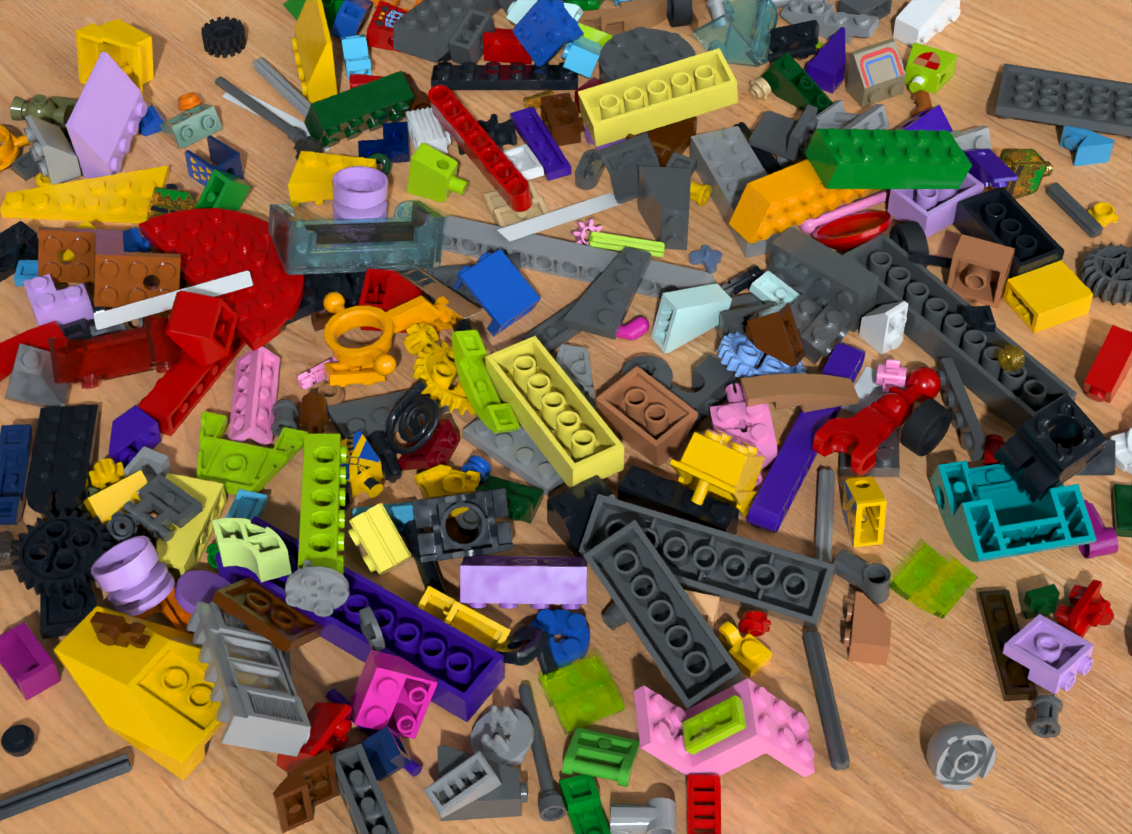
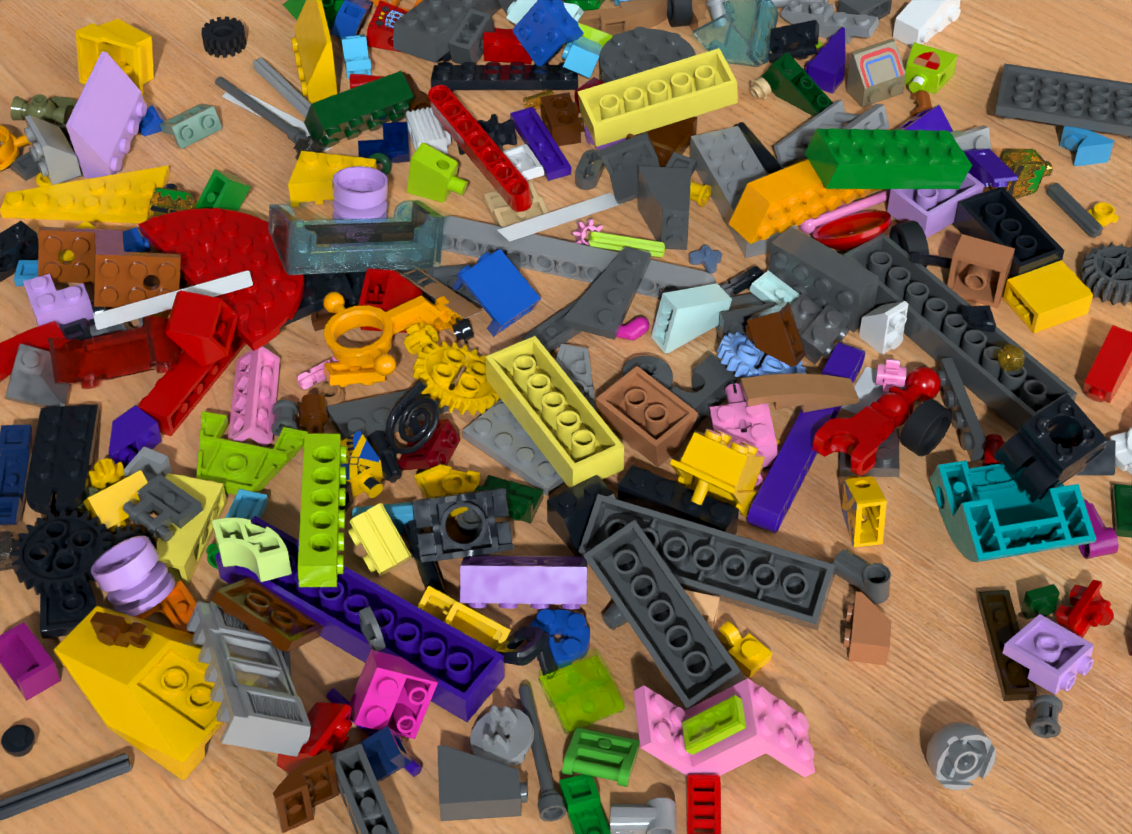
black plate [107,511,138,541] -> none
medium lavender tile [174,570,231,614] -> none
orange plate [177,92,202,111] -> none
dark blue piece [185,135,244,186] -> none
light grey plate [285,559,349,617] -> none
light grey slope [423,751,501,818] -> none
lime slope [452,330,520,434] -> none
blue bush [461,455,491,484] -> none
red plate [739,611,771,637] -> none
dark grey bracket [749,104,819,161] -> none
dark grey axle [803,630,850,771] -> none
light grey axle [815,469,835,563] -> none
clear neon green slope [890,543,978,619] -> none

